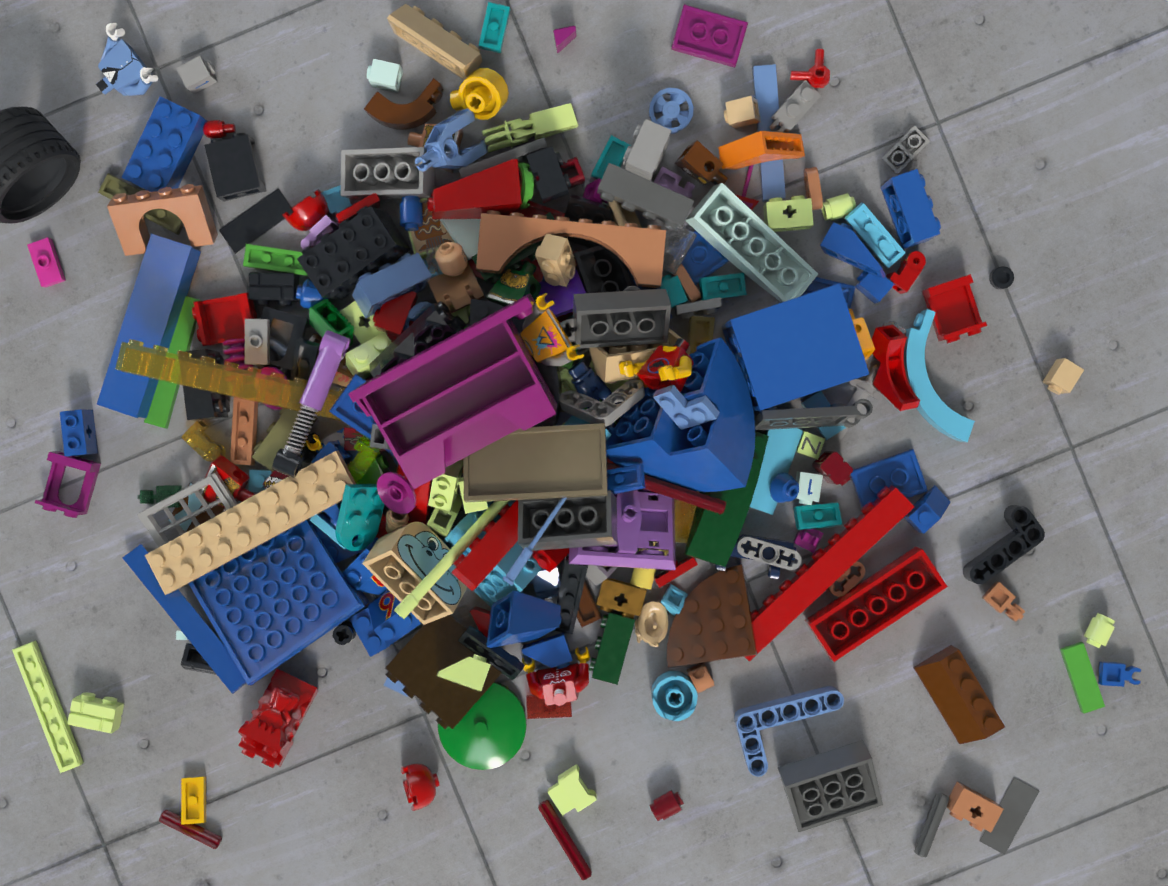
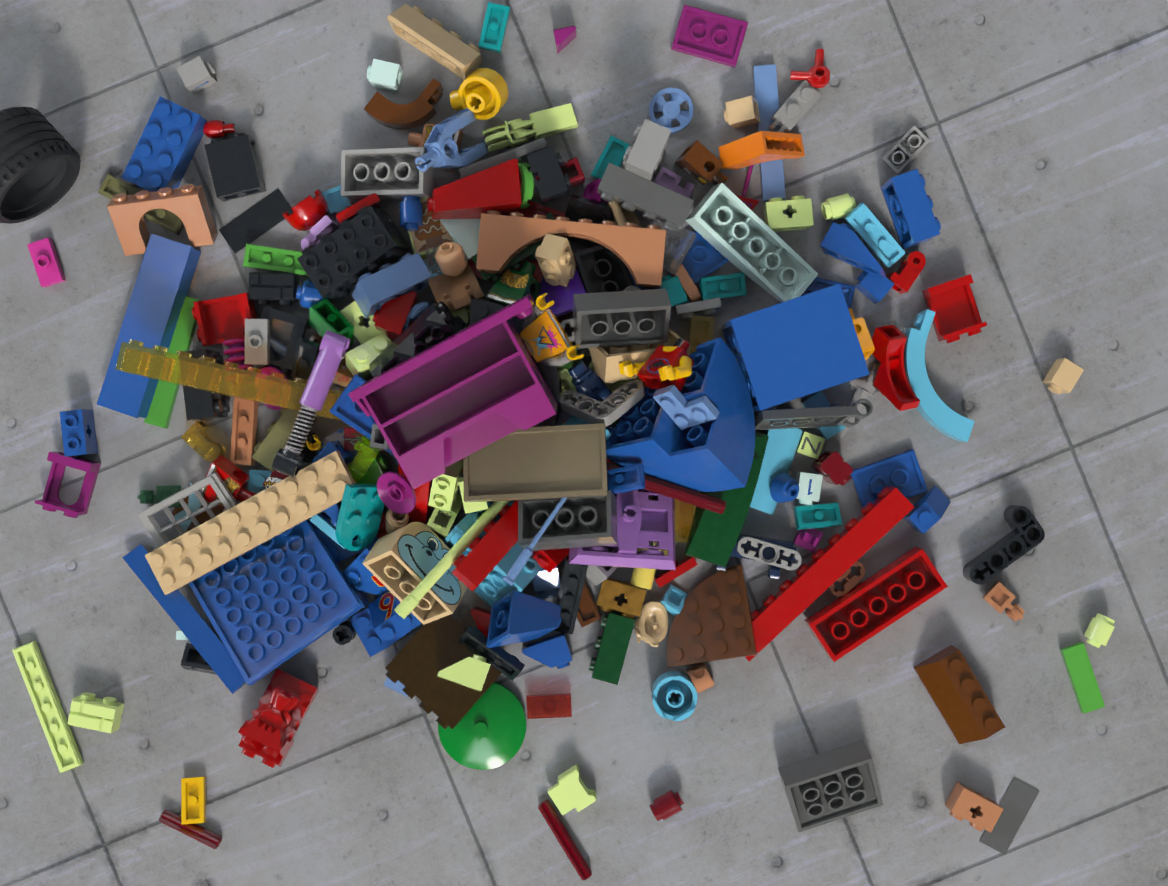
medium blue torso [96,23,158,96] -> none
red cylinder [401,764,439,811] -> none
red torso [522,647,590,706] -> none
medium blue beam [734,686,844,777] -> none
nougat beam [804,167,823,210] -> none
dark grey axle [914,792,949,858] -> none
black tile [989,266,1014,290] -> none
blue plate [1098,661,1141,687] -> none

